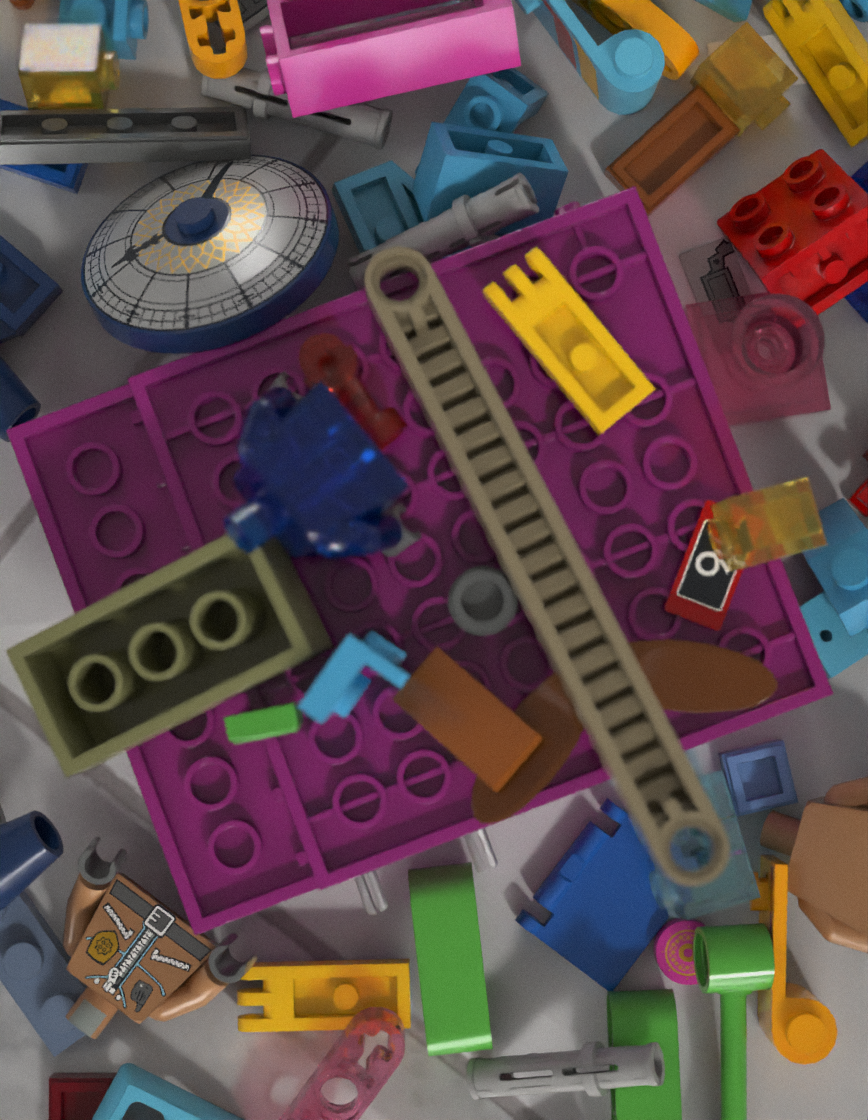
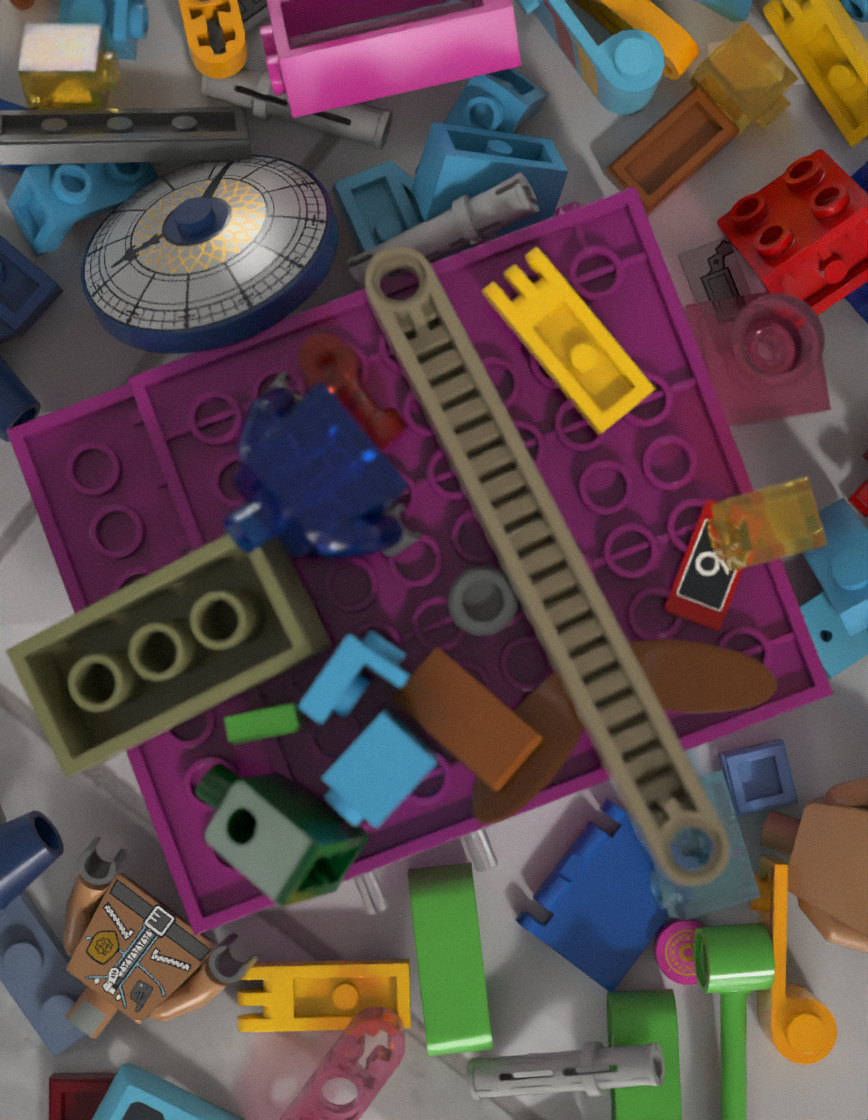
none -> dark azure bracket [6,162,158,257]
none -> dark green torso [195,763,371,908]
none -> dark azure brick [322,706,437,829]

